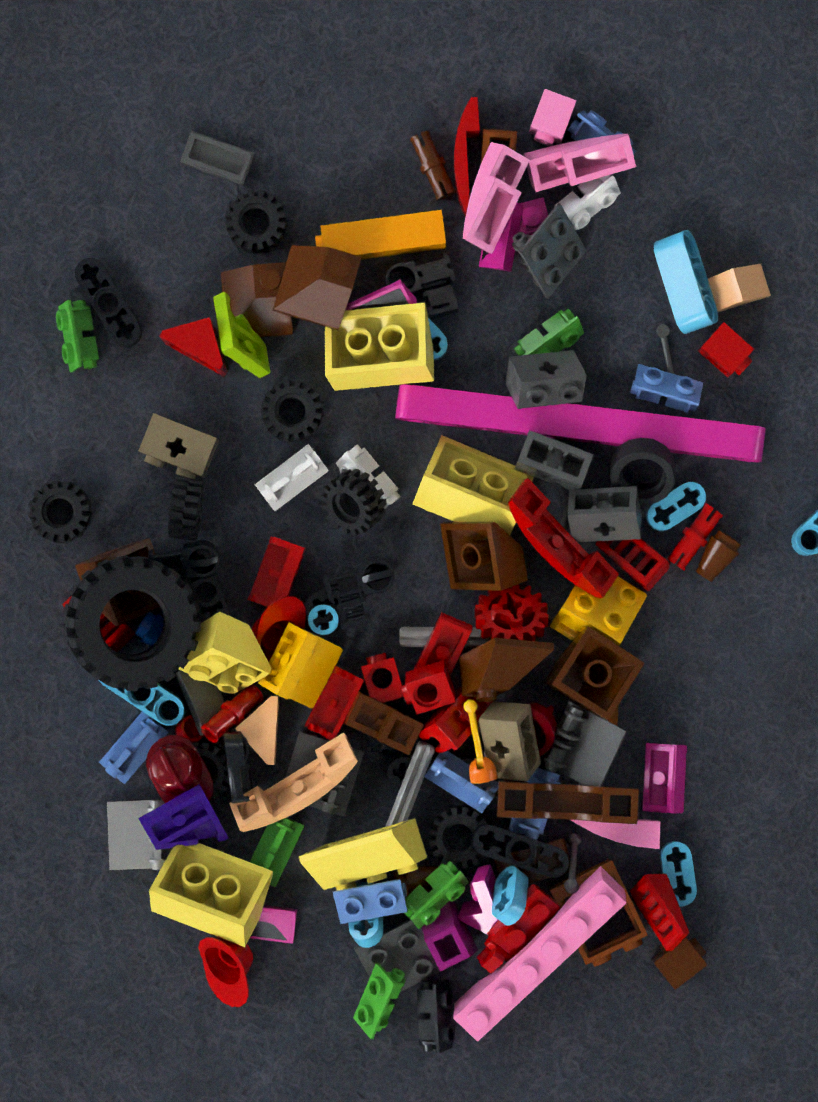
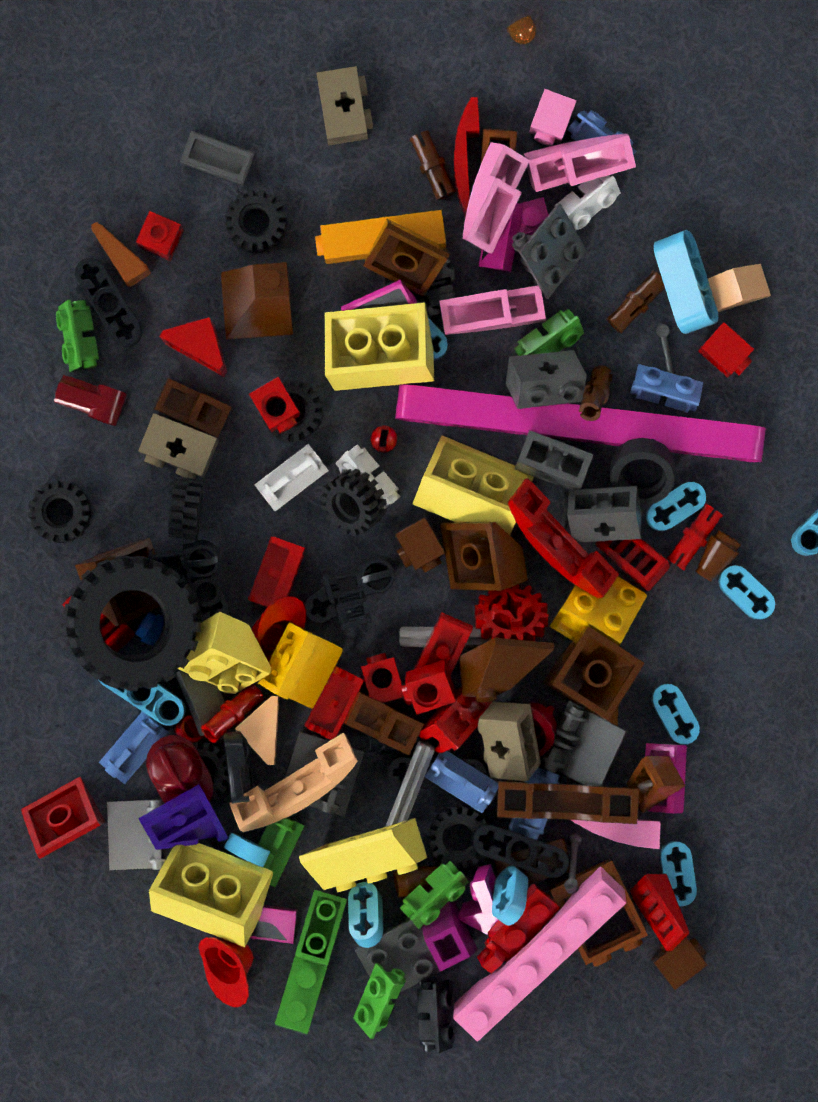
lime wing [213,292,271,378] -> none
reddish brown slope [272,245,361,331] -> none
medium azure bush [308,604,339,635] -> none
medium blue hinge [333,879,408,924] -> none
hinge [464,699,498,784] -> none
none -> red slope [21,777,106,859]
none -> dark red piece [54,375,127,426]
none -> dark orange slope [91,222,151,287]
none -> red brick [136,211,184,261]
none -> reddish brown slope [153,378,232,438]
none -> medium azure beam [224,832,270,867]
none -> red brick [249,377,300,433]
none -> bright green slope [275,890,347,1035]
none -> dark tan brick [316,66,373,146]
none -> reddish brown slope [363,218,450,297]
none -> red hinge [371,425,398,453]
none -> reddish brown brick [395,518,445,573]
none -> bright pink slope [439,285,546,335]
none -> clear orange hinge [506,15,536,44]
none -> reddish brown pin [579,365,613,421]
none -> reddish brown pin [606,270,665,334]
none -> dark orange slope [626,756,685,813]
none -> medium azure beam [651,684,700,744]
none -> medium azure beam [718,565,775,620]

